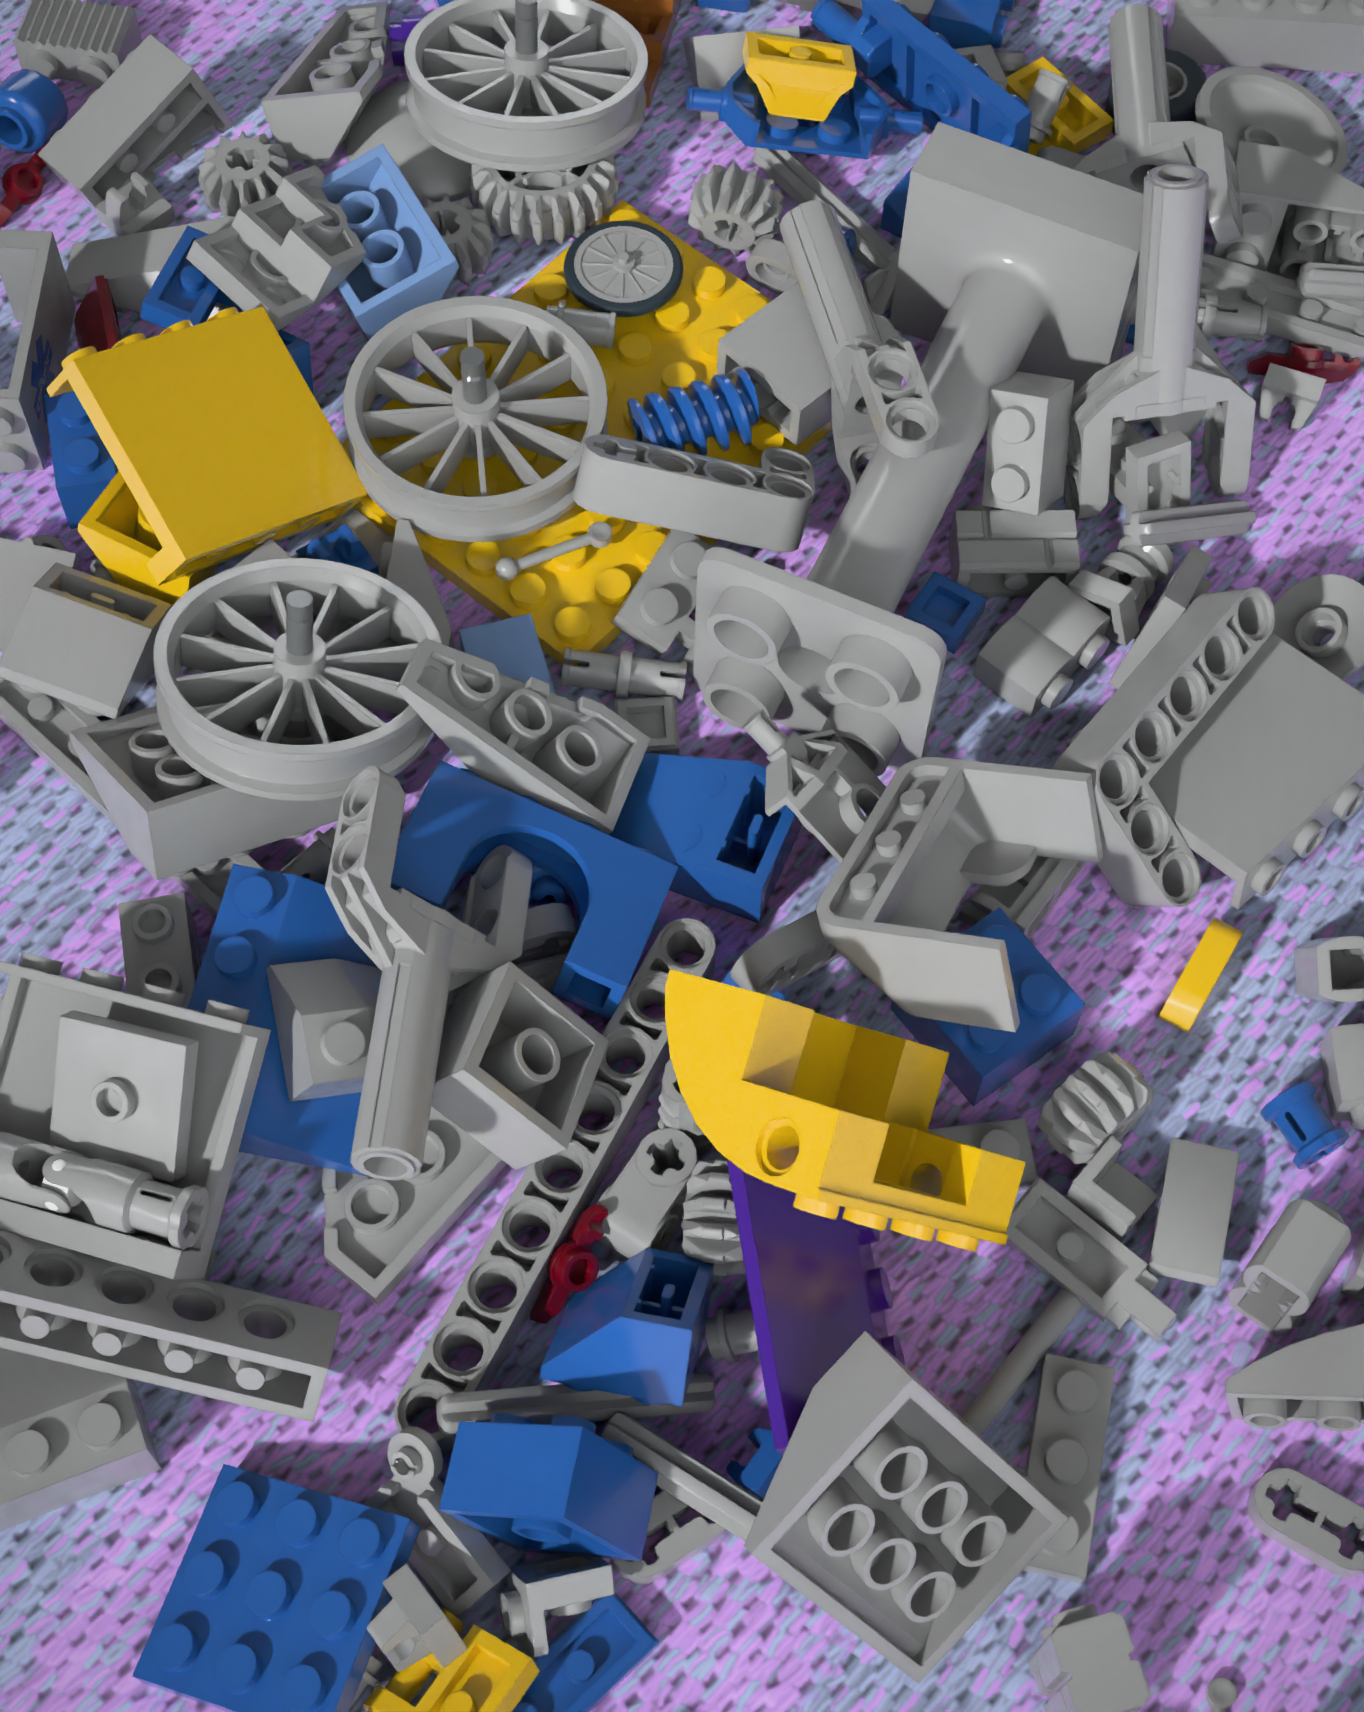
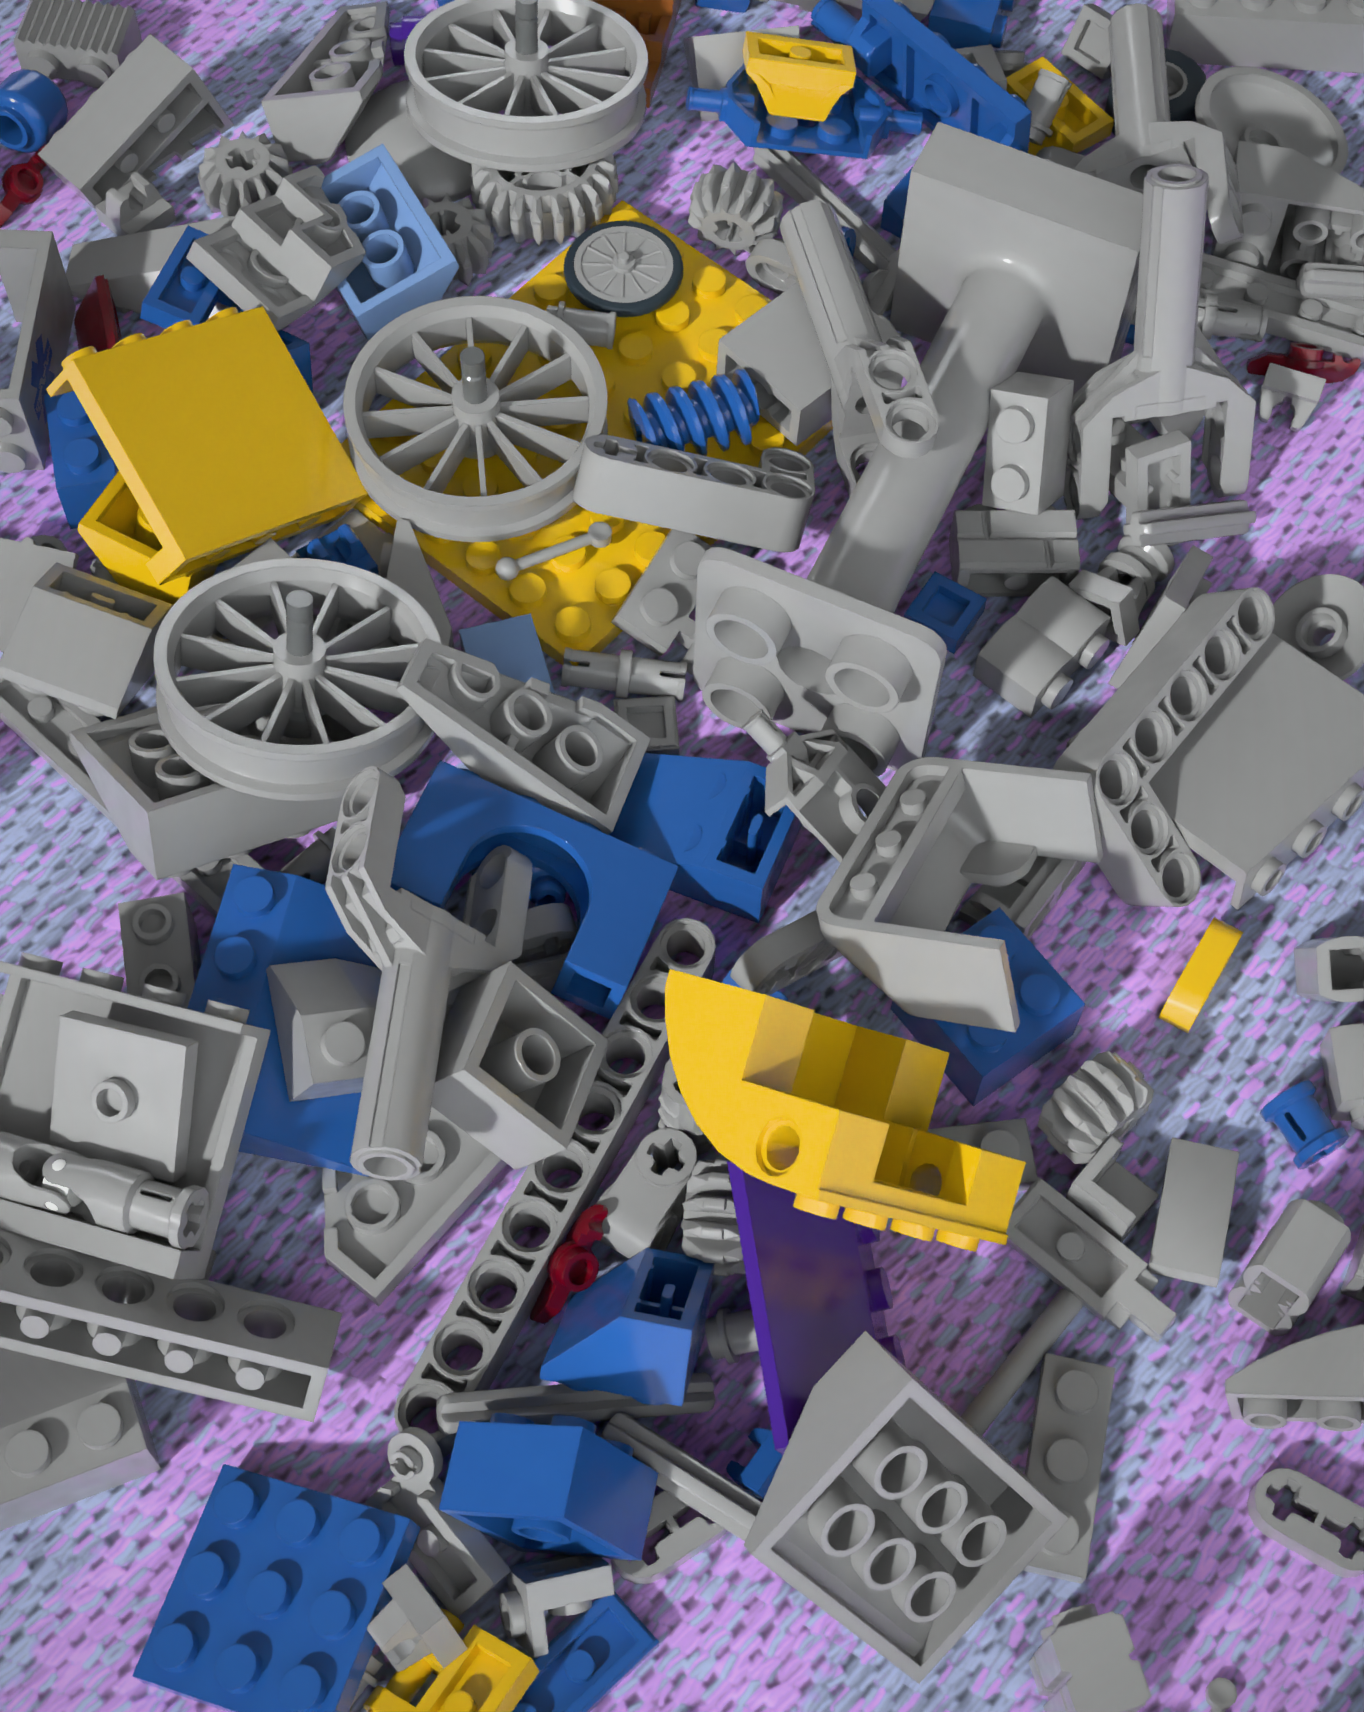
none -> light grey tile [1061,3,1113,79]

